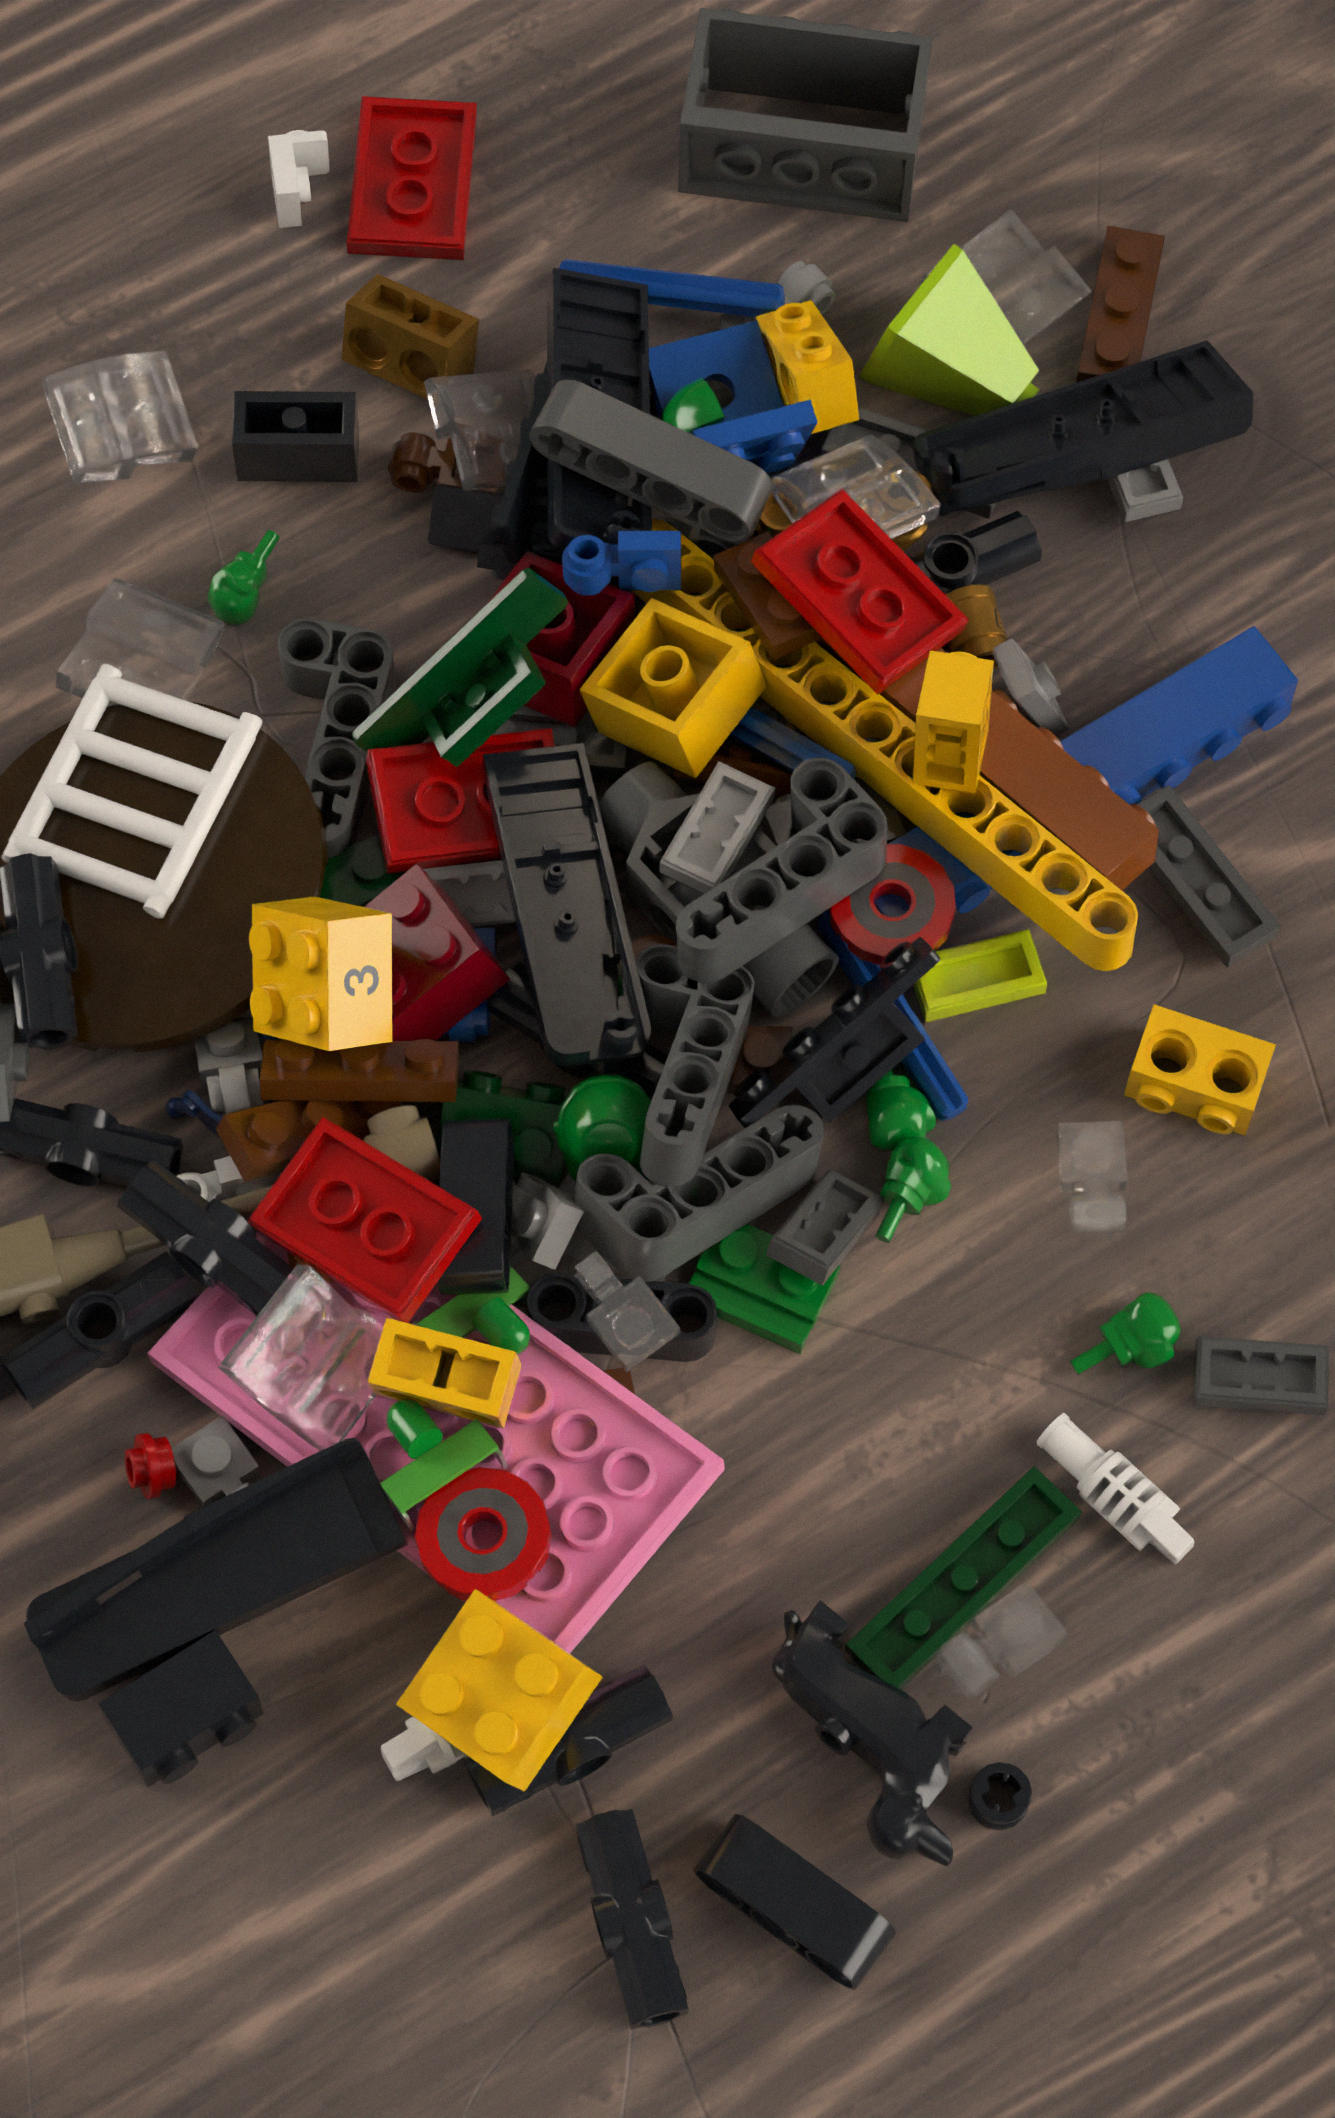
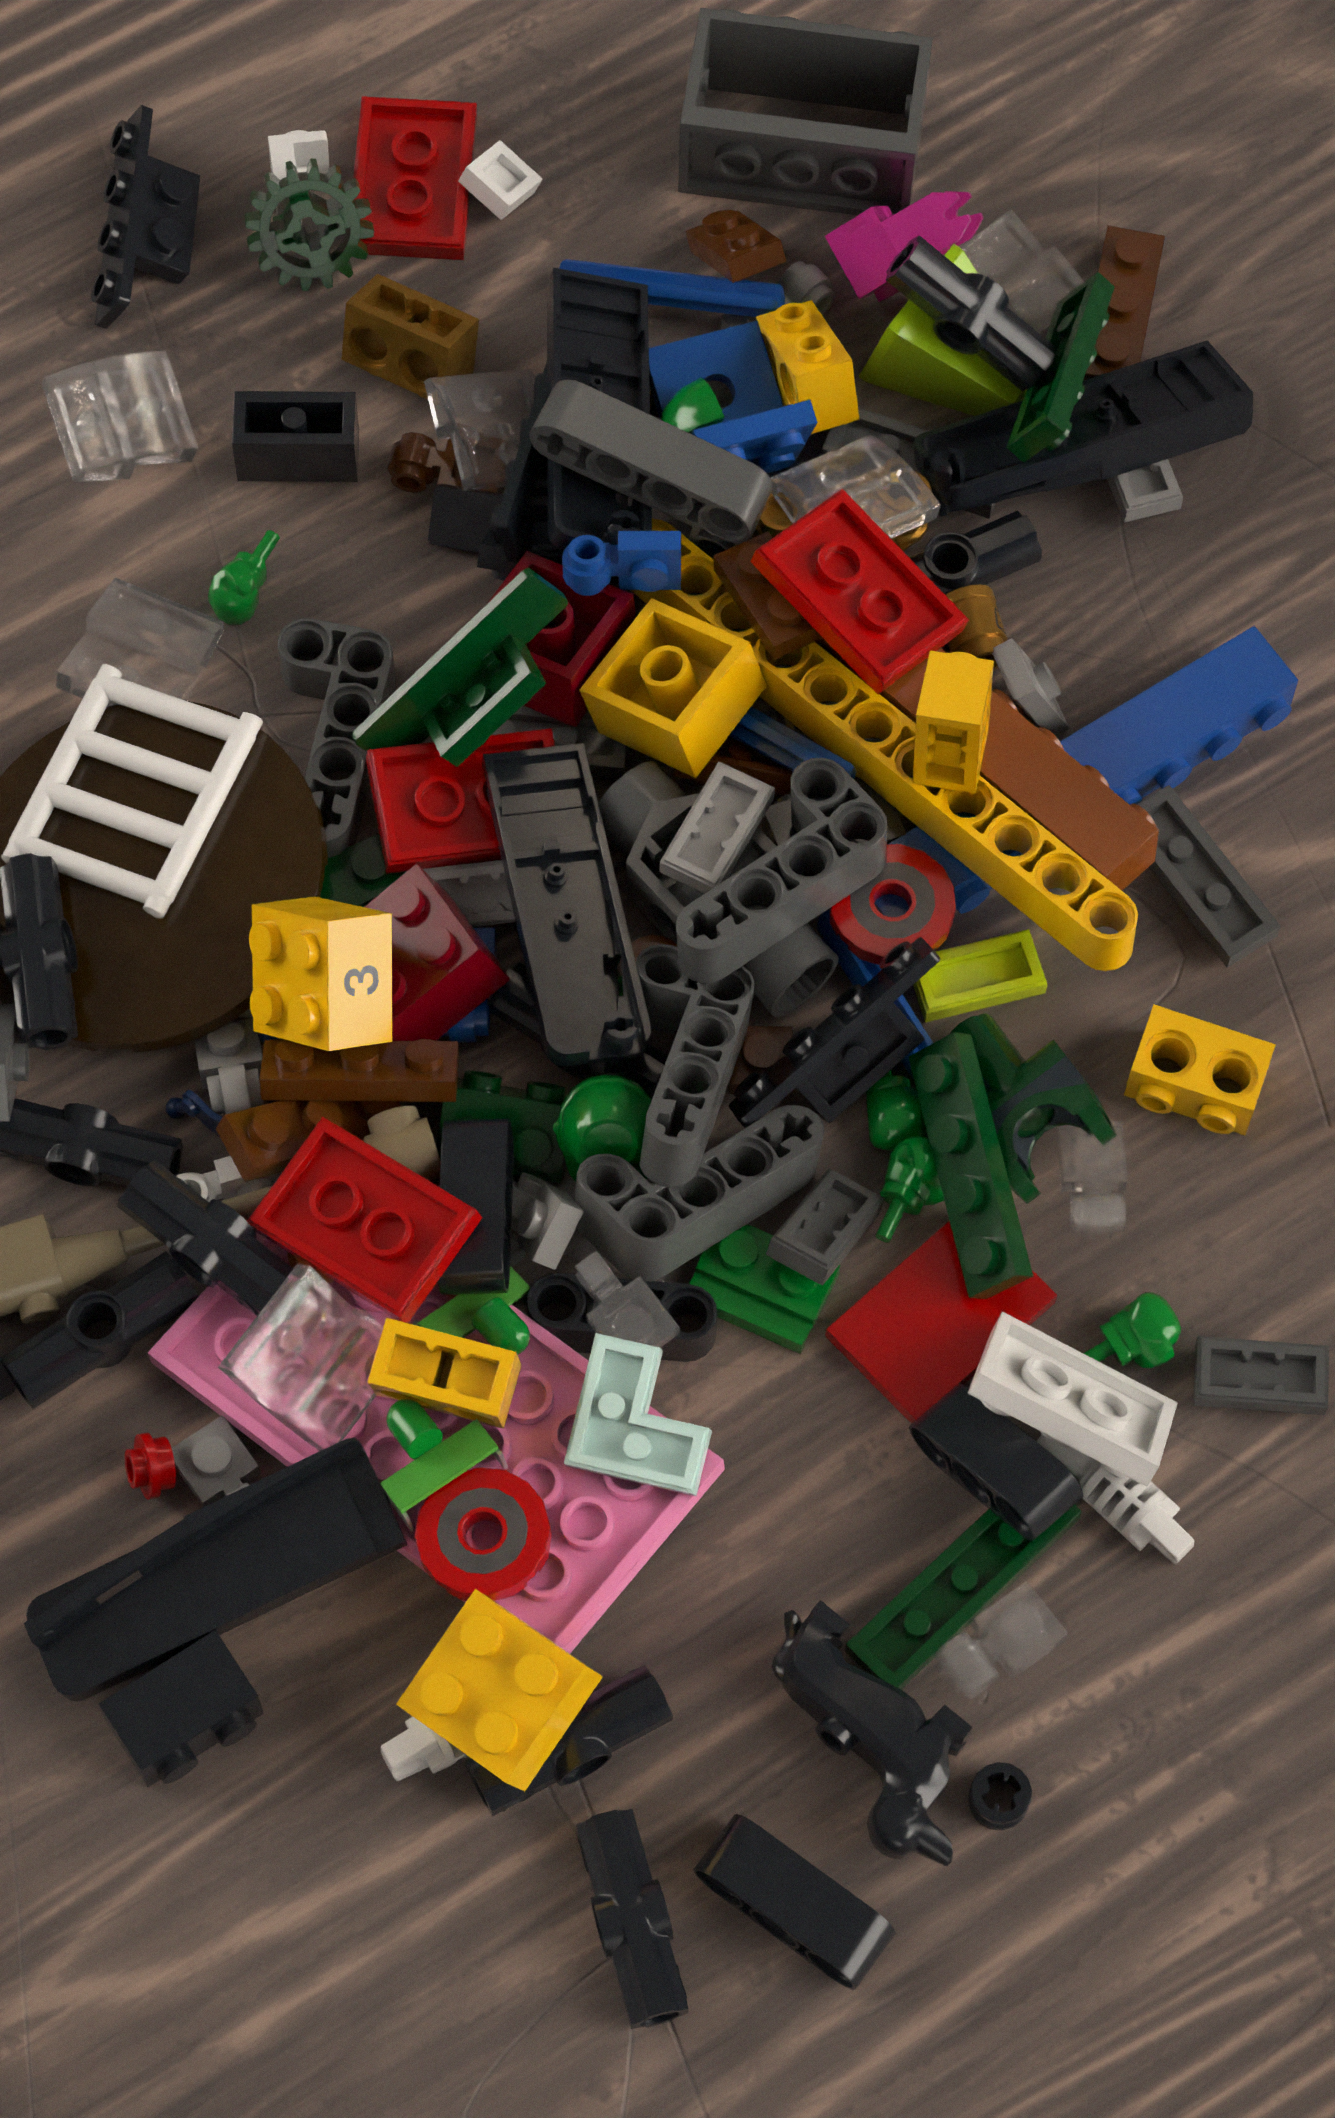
none -> black bracket [91,105,201,329]
none -> dark green gear [244,158,374,291]
none -> white plate [458,140,543,220]
none -> light aqua tile [564,1333,712,1496]
none -> reddish brown plate [685,210,787,283]
none -> dark pink piece [825,191,984,303]
none -> red tile [825,1221,1057,1424]
none -> black piece [886,235,1056,392]
none -> dark green plate [908,1032,1033,1299]
none -> black beam [909,1384,1084,1541]
none -> dark green connector [950,1013,1117,1204]
none -> white plate [968,1312,1177,1486]
none -> dark green plate [1006,272,1115,463]

